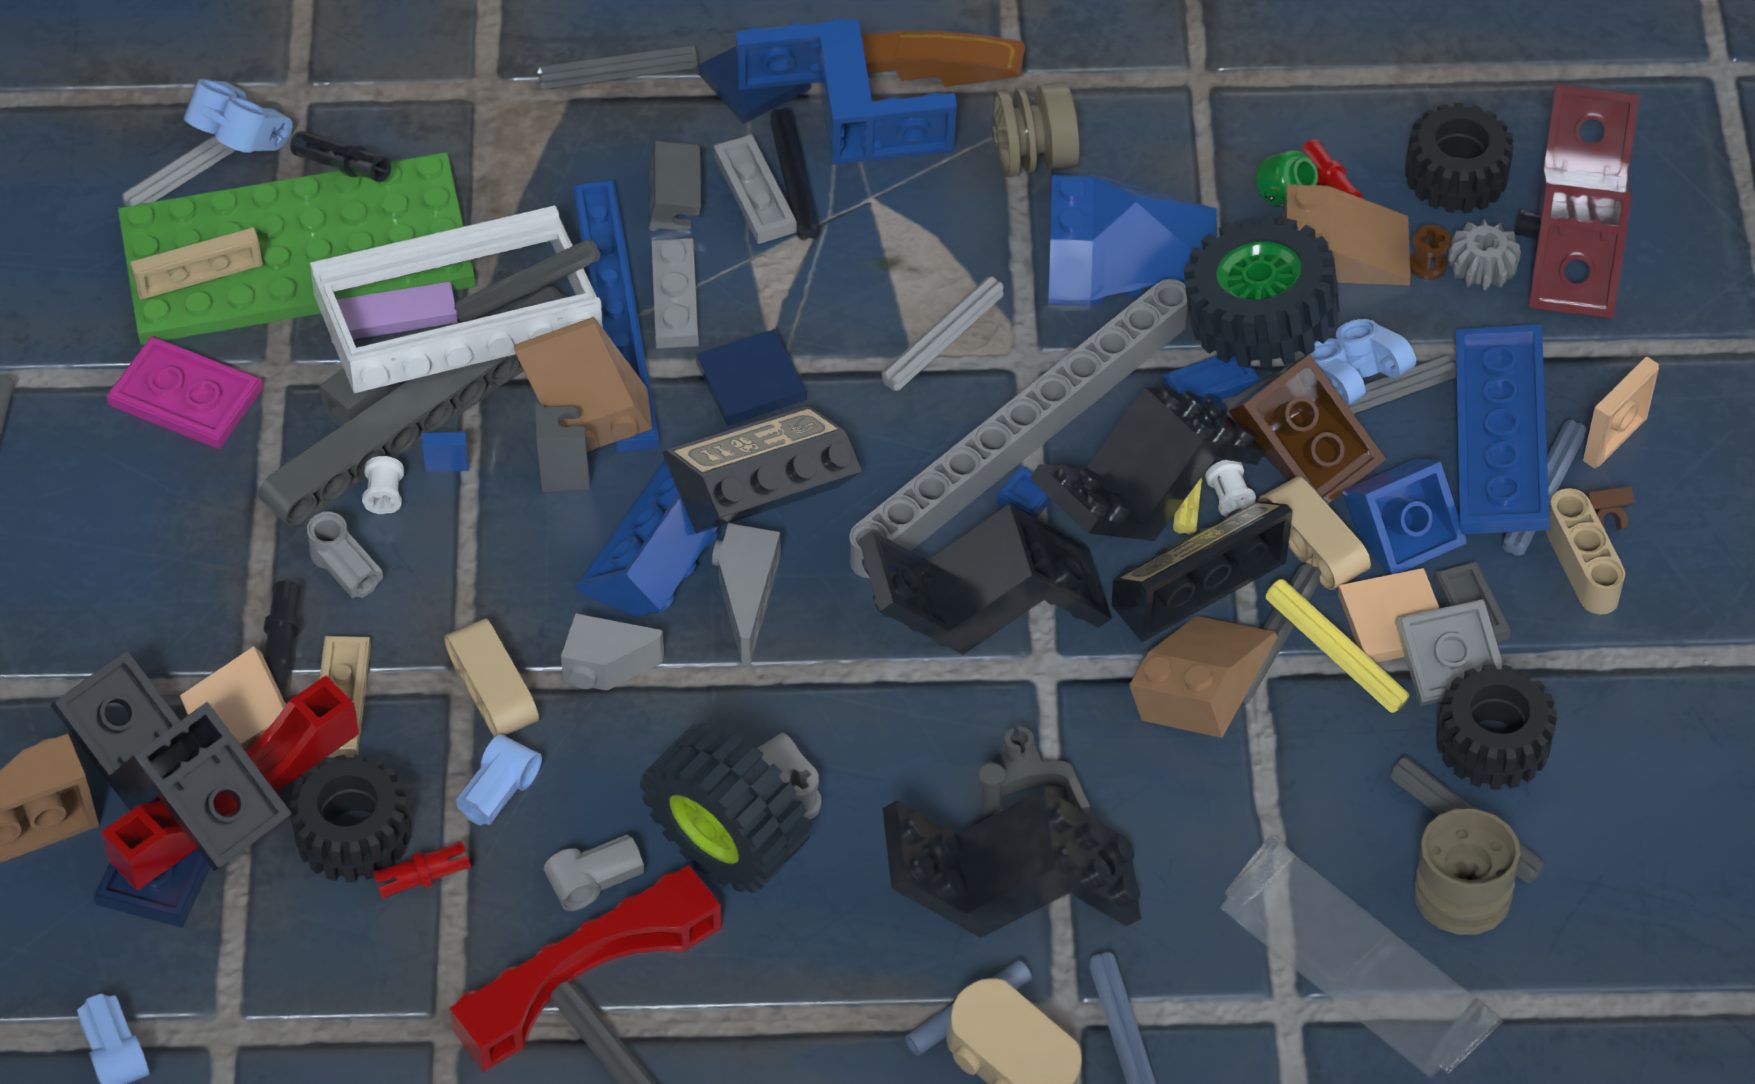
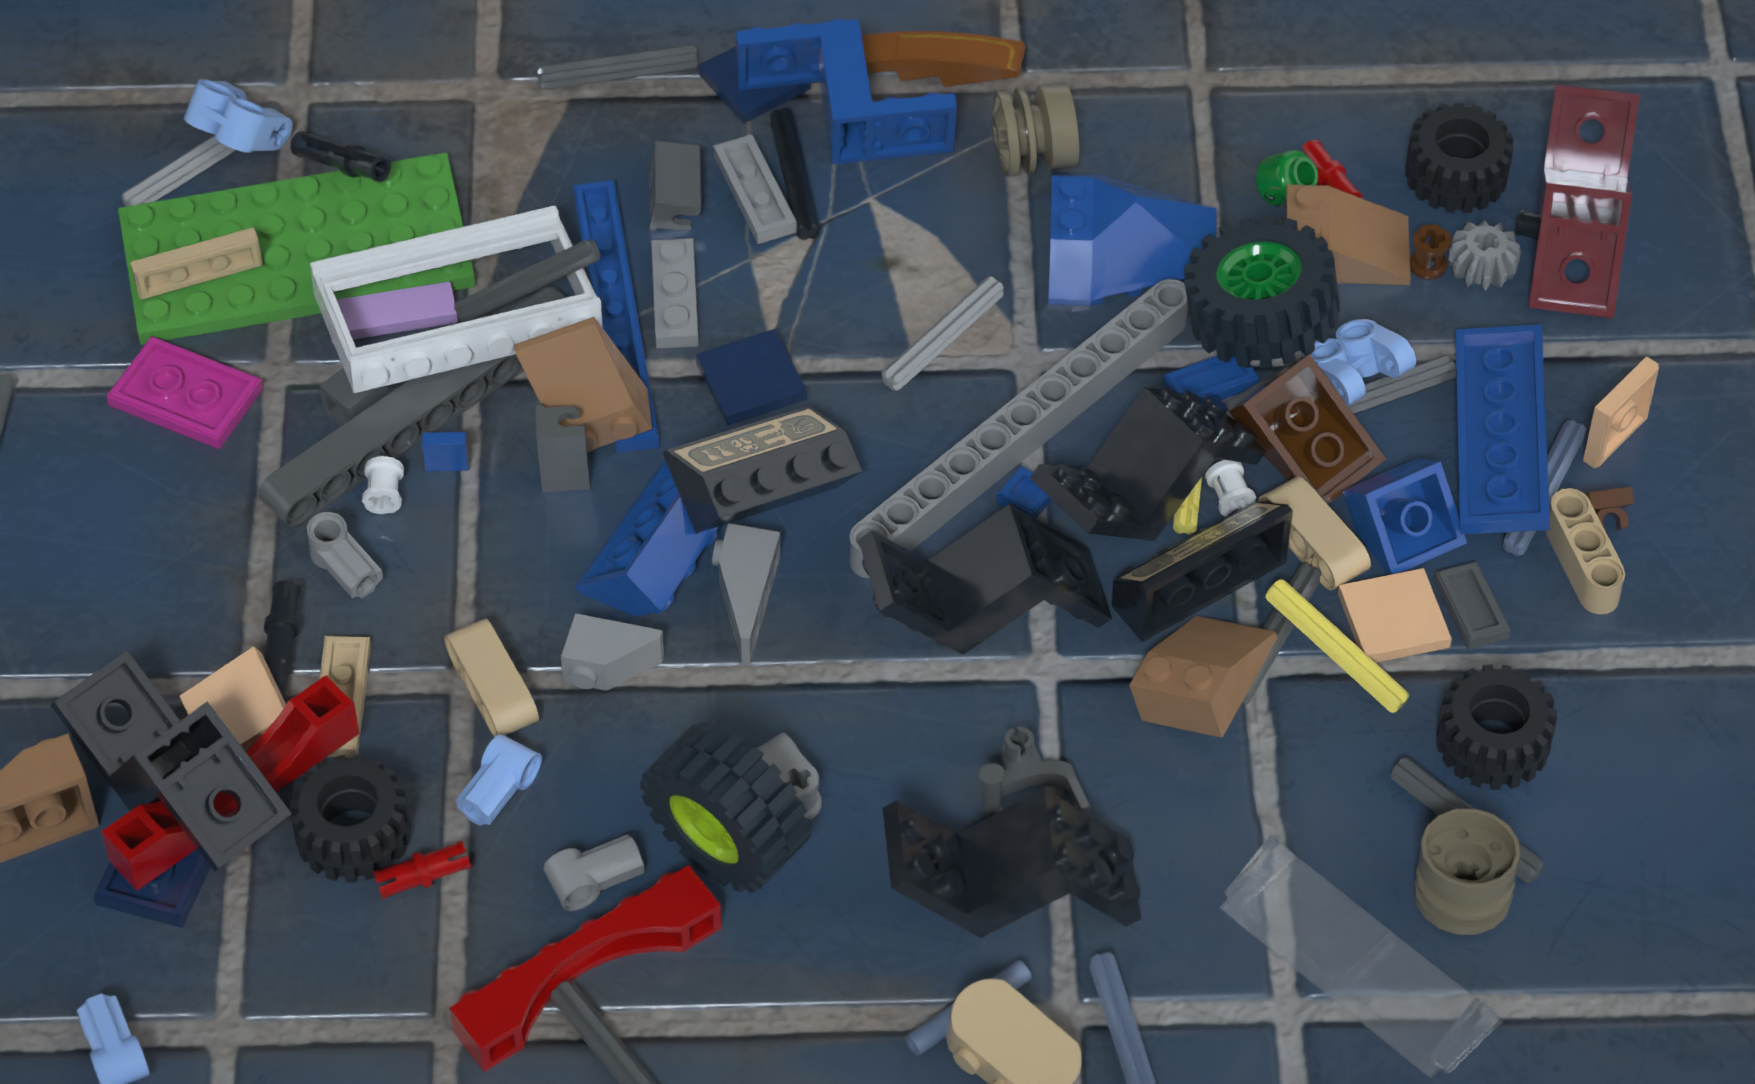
light grey tile [1395,599,1503,706] -> none

